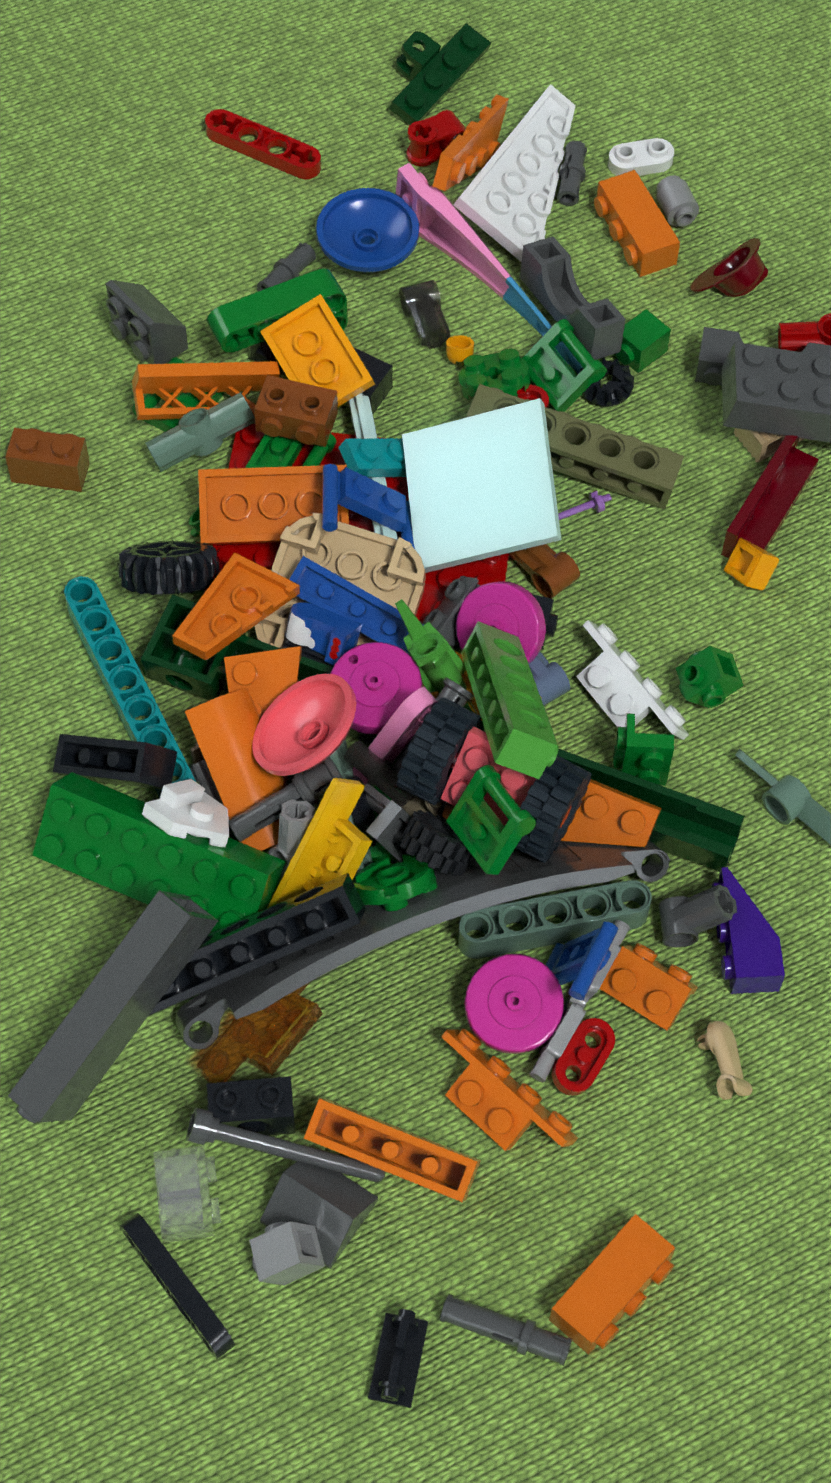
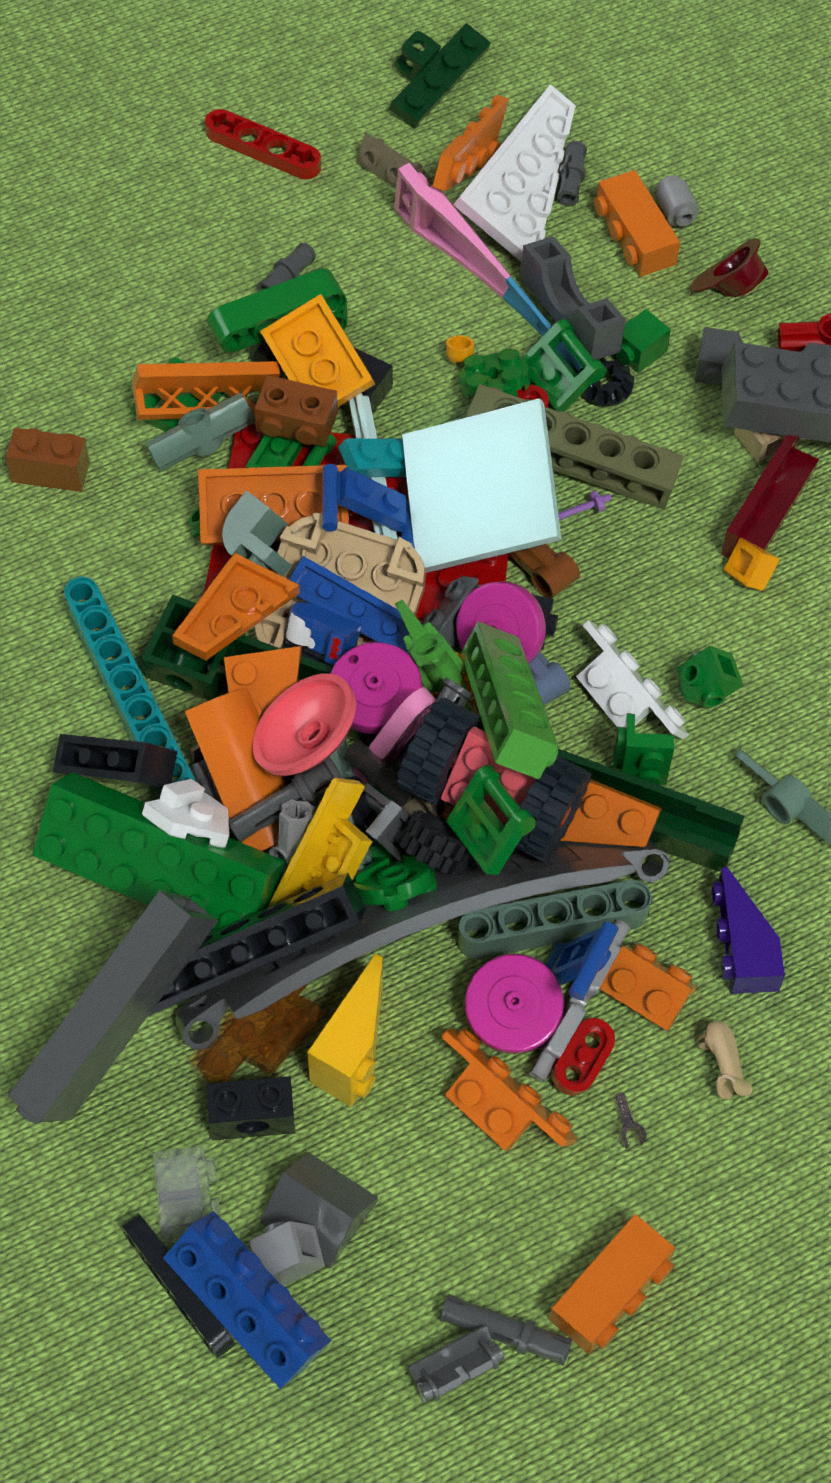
dark grey slope [105,280,188,364] -> none
black gear [118,540,220,595] -> none
dark grey piece [186,1107,385,1182] -> none
orange brick [304,1098,481,1202] -> none
blue dish [316,188,419,272] -> none
black hinge [368,1309,428,1408] -> none
clear smoke piece [399,280,450,349] -> none
red piece [406,110,466,167] -> none
white plate [608,138,674,176] -> none
dark grey piece [659,884,737,948] -> none
none -> blue brick [163,1211,332,1389]
none -> sand green brick [222,490,292,576]
none -> yellow slope [307,953,383,1107]
none -> dark tan hinge [356,133,426,188]
none -> dark grey hinge [408,1324,504,1403]
none -> hand [615,1093,646,1149]

